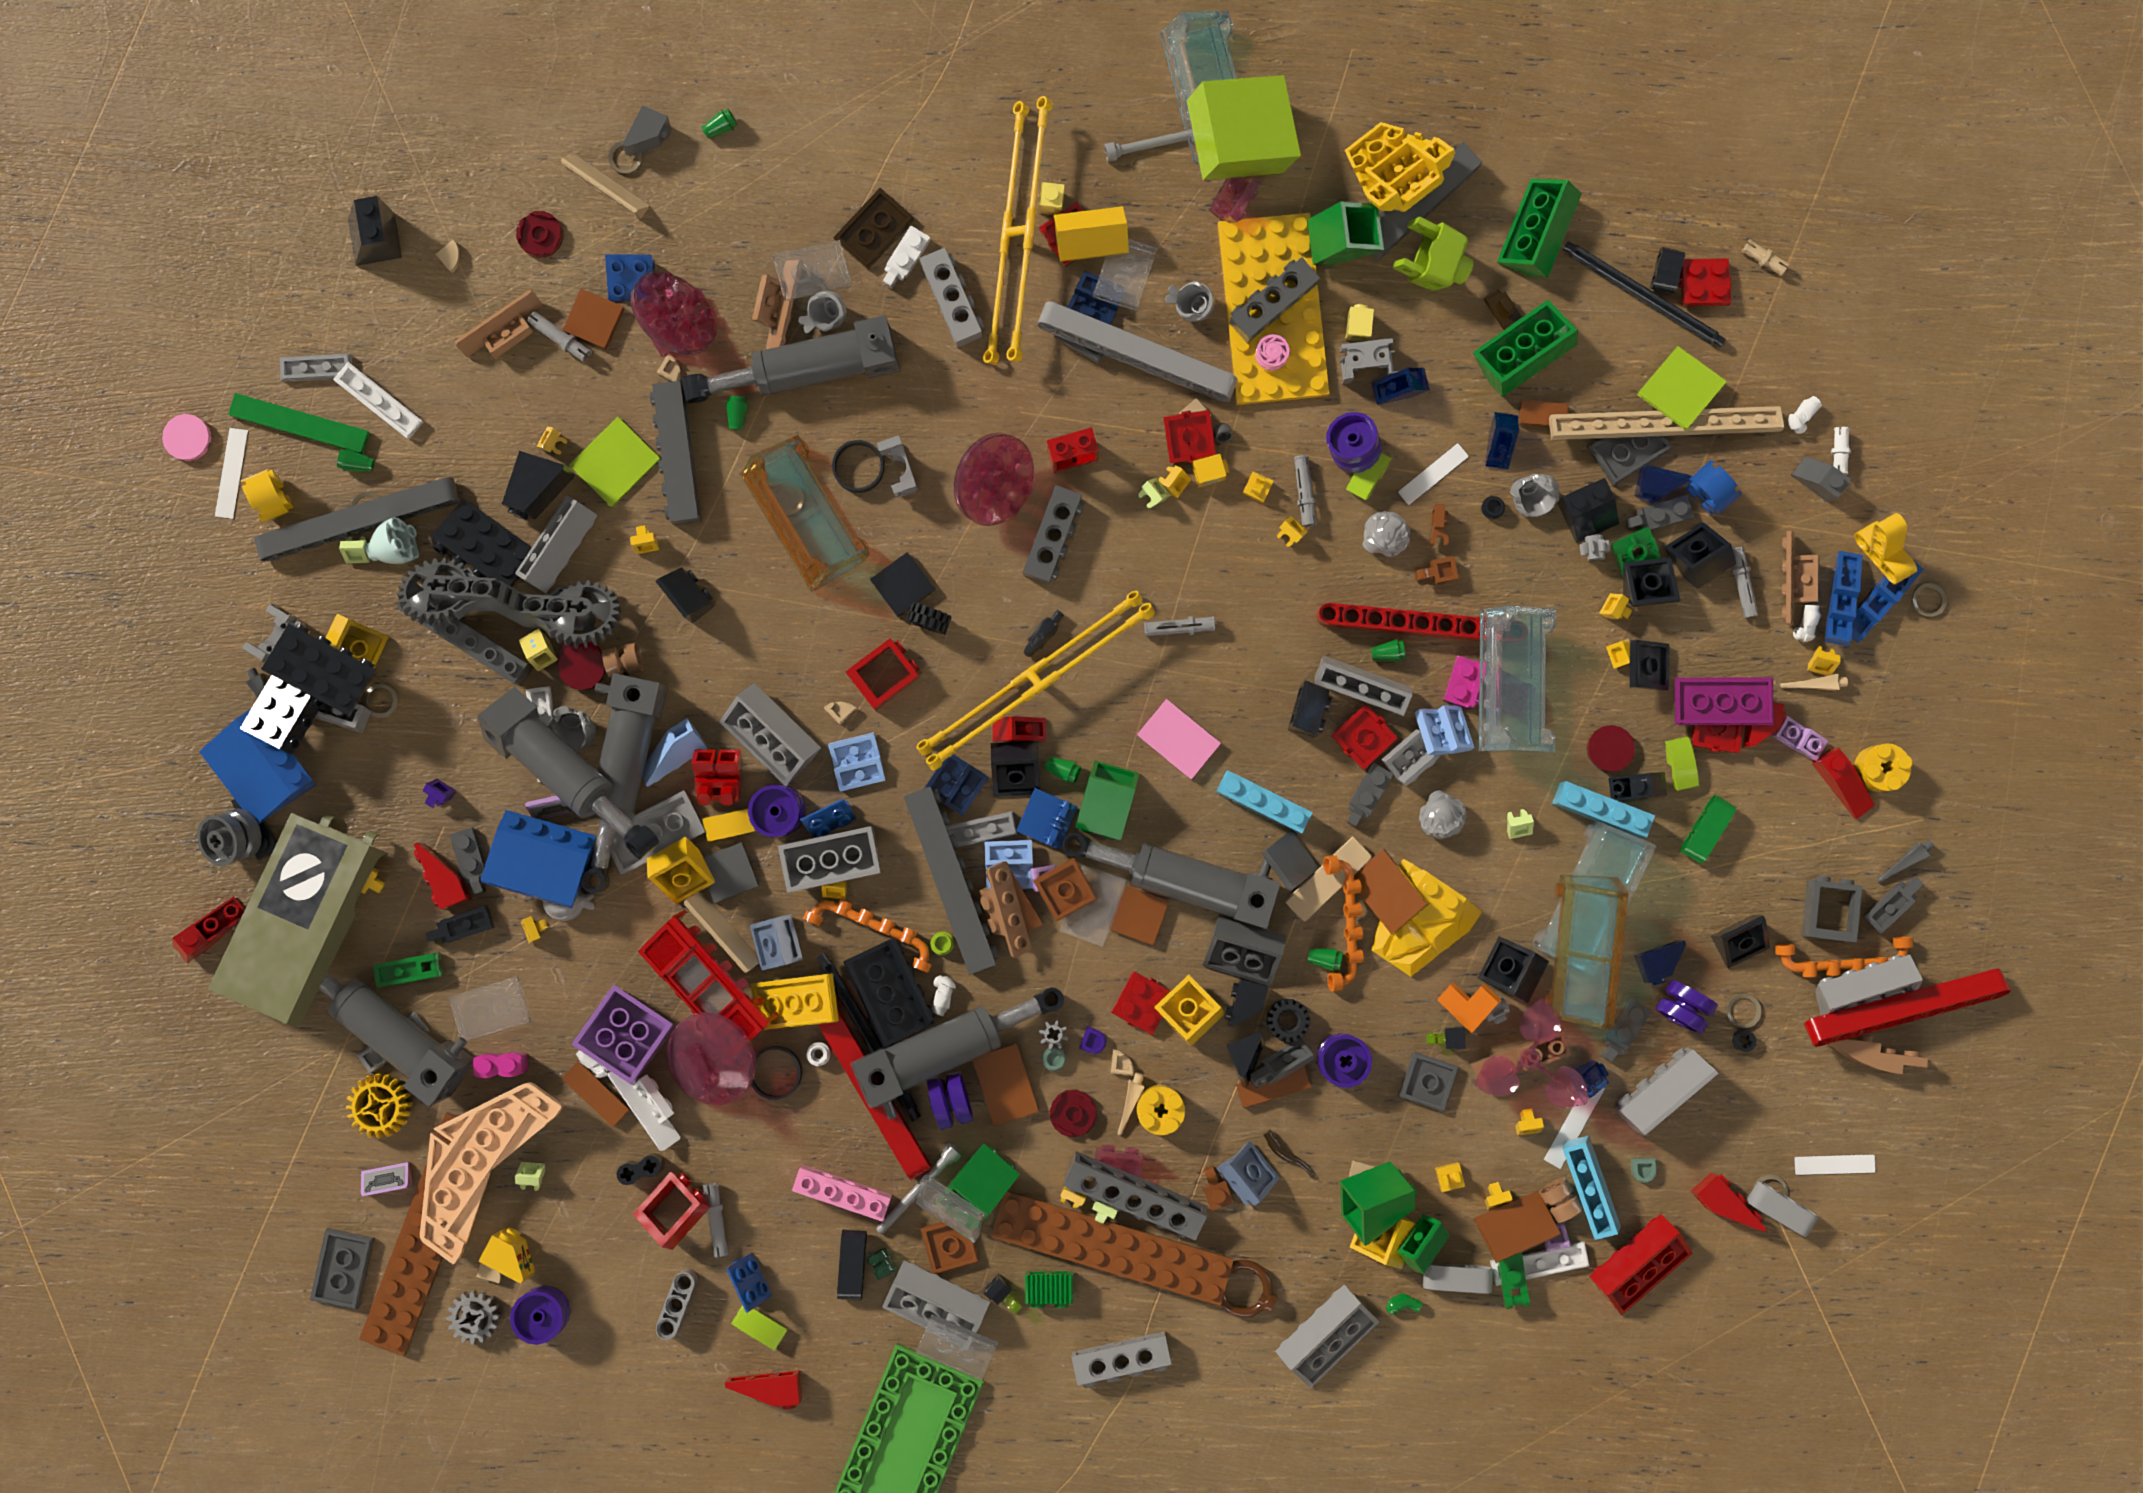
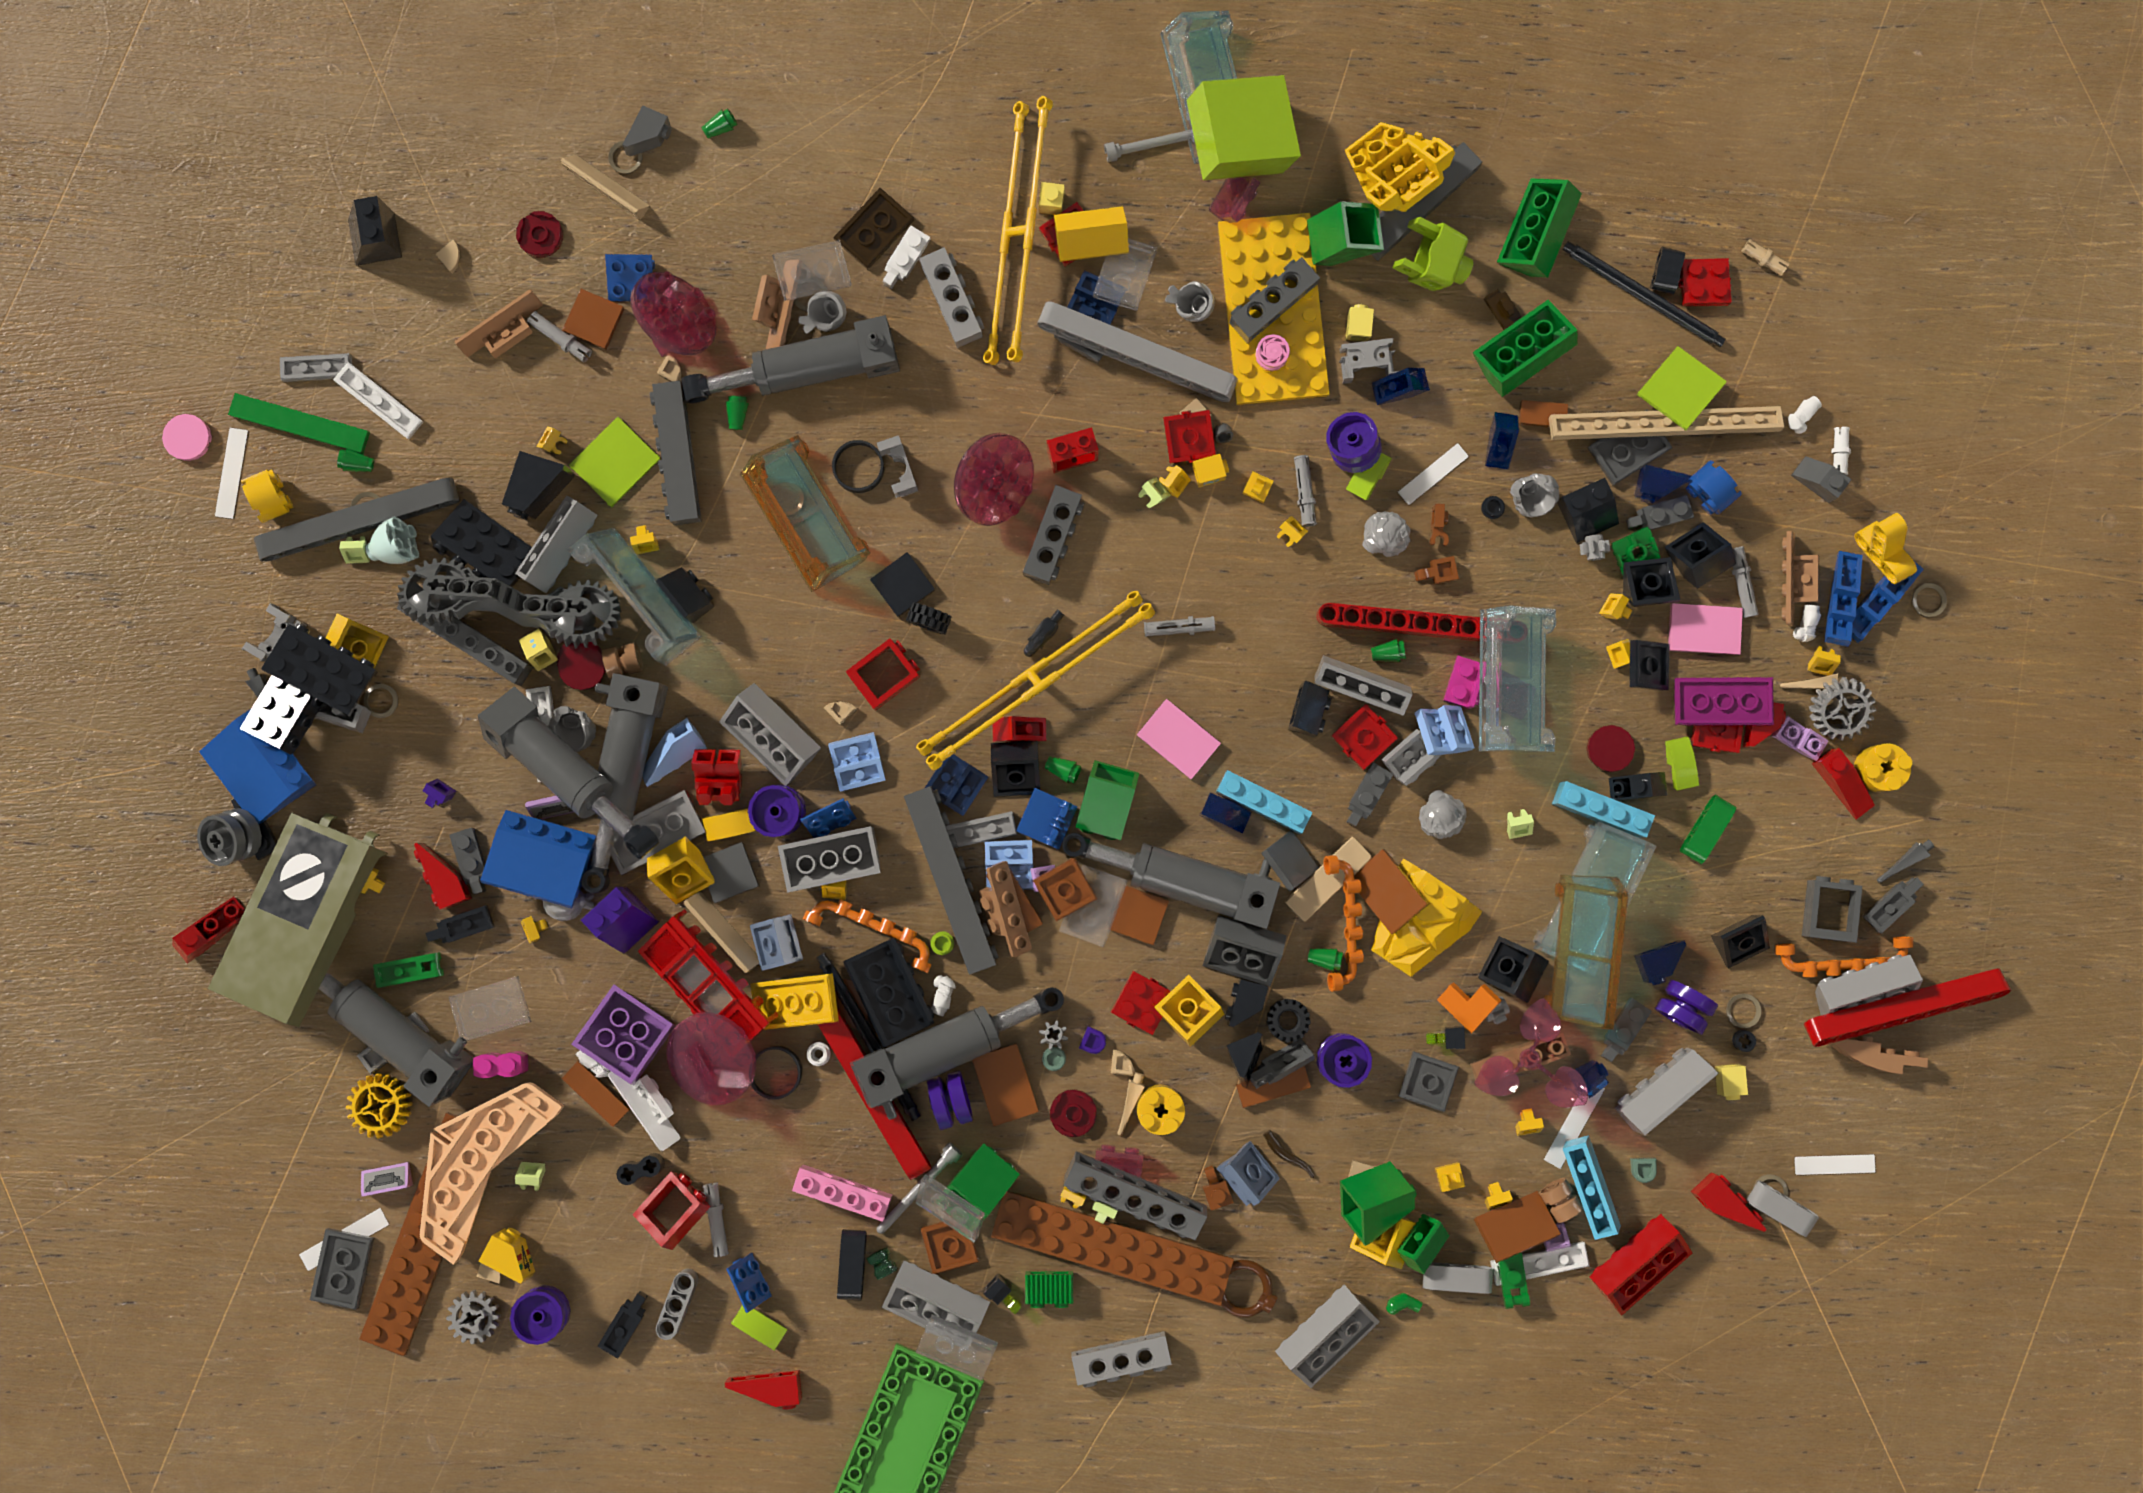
none -> white sticker [299,1208,389,1271]
none -> windscreen [567,528,702,666]
none -> dark purple slope [581,887,659,954]
none -> black hinge [597,1291,648,1359]
none -> clear blue slope [1200,793,1252,834]
none -> bright pink tile [1668,603,1743,655]
none -> light yellow brick [1715,1064,1748,1100]
none -> light grey gear [1809,677,1876,741]

